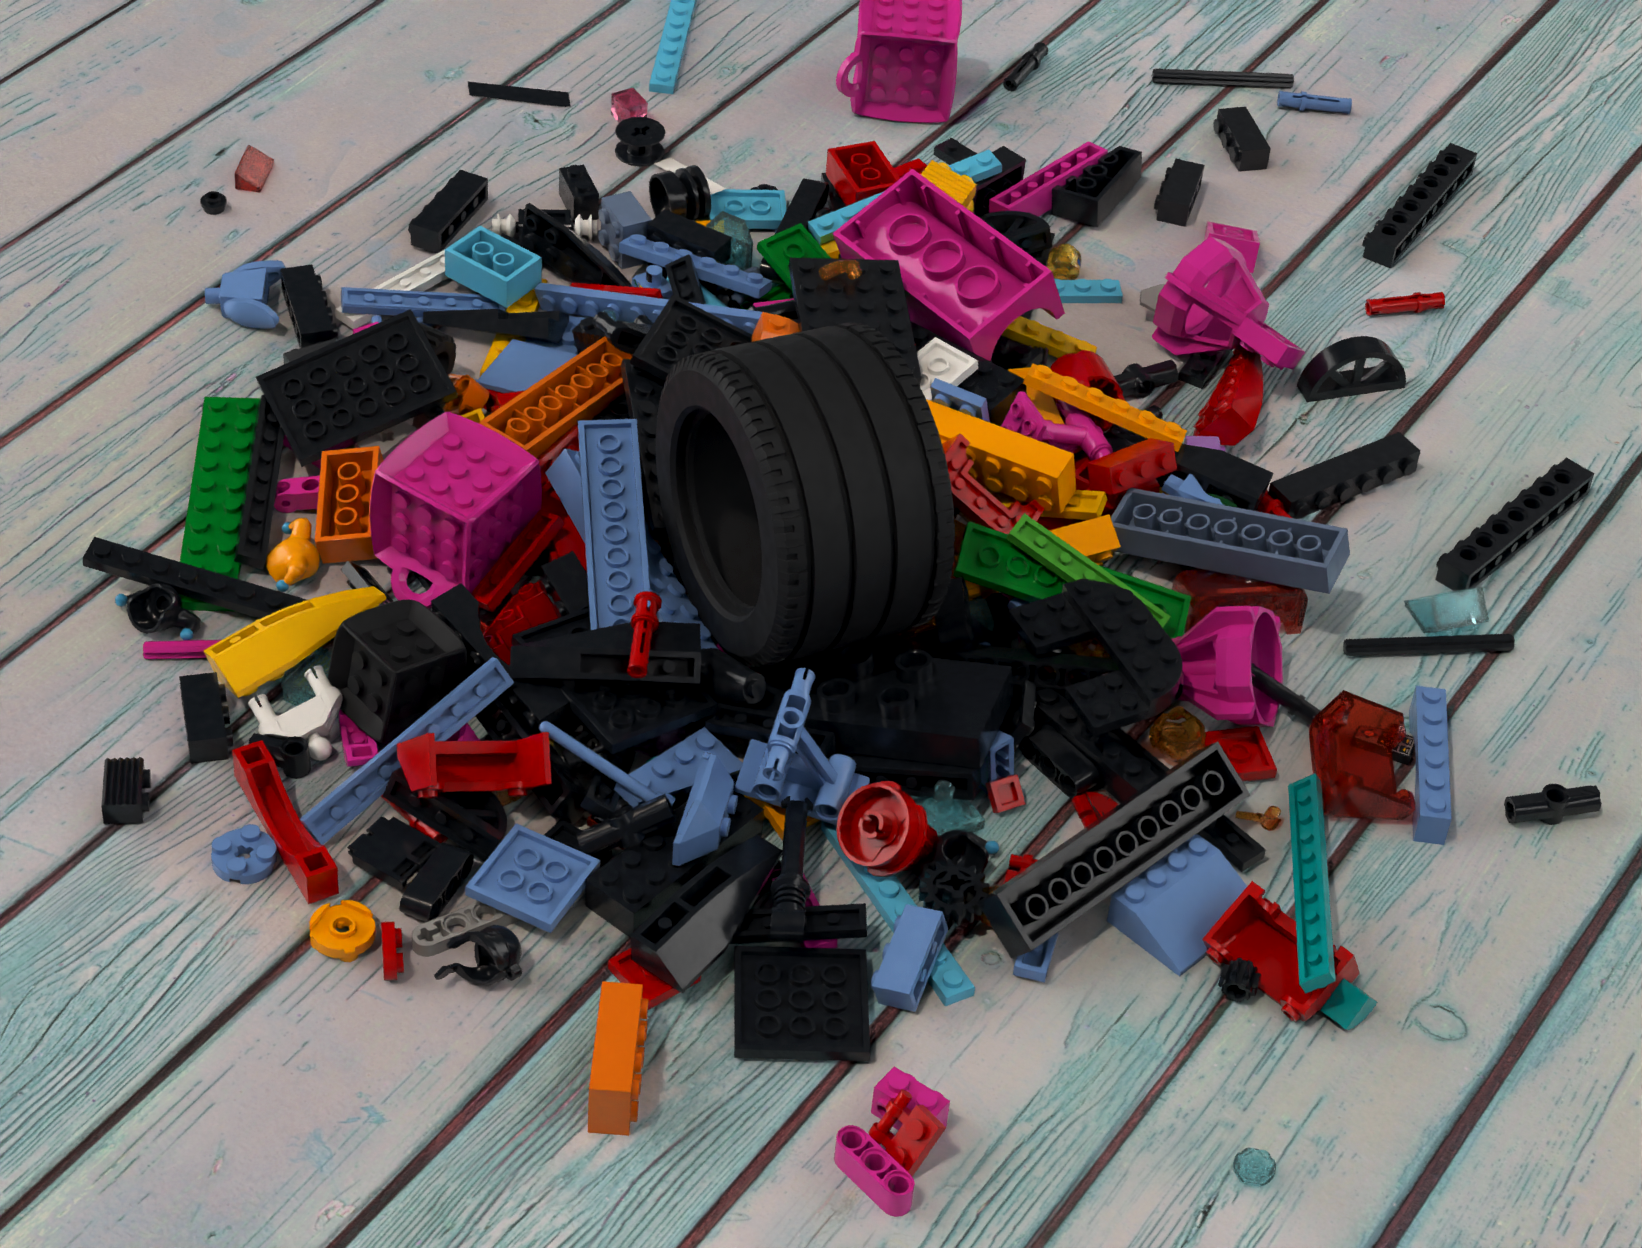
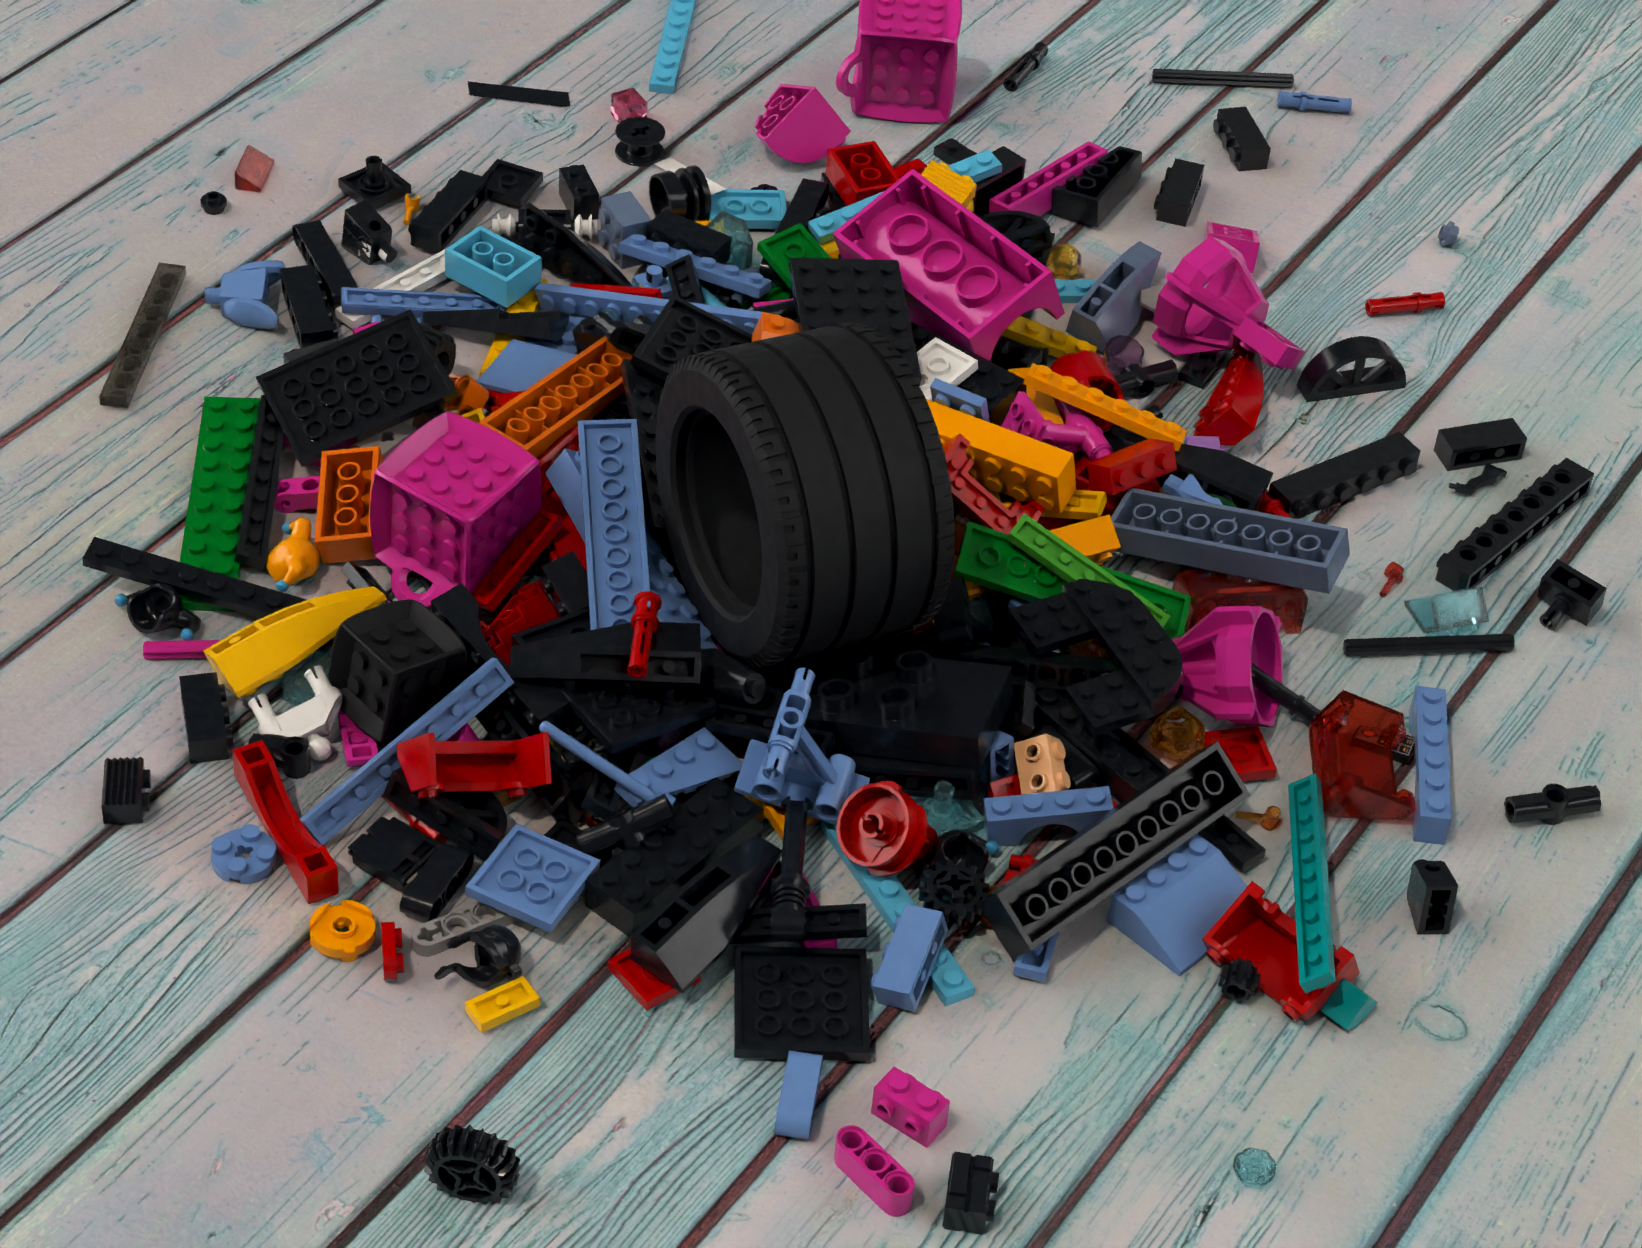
orange brick [588,981,649,1136] -> none
medium blue wedge [672,752,738,866] -> none
clear orange arm [819,260,862,281] -> none
red plate [868,1089,946,1177] -> none
black brick [1362,143,1477,268] -> none
none -> clear smoke plate [99,262,186,409]
none -> black beam [292,220,358,309]
none -> black plate [338,156,411,209]
none -> black torso [341,200,398,265]
none -> light orange hand [403,193,420,225]
none -> black gear [424,1125,520,1205]
none -> yellow plate [465,976,540,1033]
none -> black plate [482,159,543,208]
none -> dark pink brick [755,84,851,163]
none -> medium blue beam [774,1050,823,1140]
none -> black brick [942,1151,999,1235]
none -> medium blue arch [983,786,1113,846]
none -> light nougat brick [1014,733,1071,795]
none -> sand blue wedge [1065,241,1162,357]
none -> clear purple hair [1103,335,1144,375]
none -> clear red hand [1379,561,1404,597]
none -> black torso [1407,859,1458,935]
none -> black brick [1434,418,1527,471]
none -> sand blue plate [1438,221,1460,246]
none -> black hair [1449,464,1507,495]
none -> black brick [1537,559,1607,630]

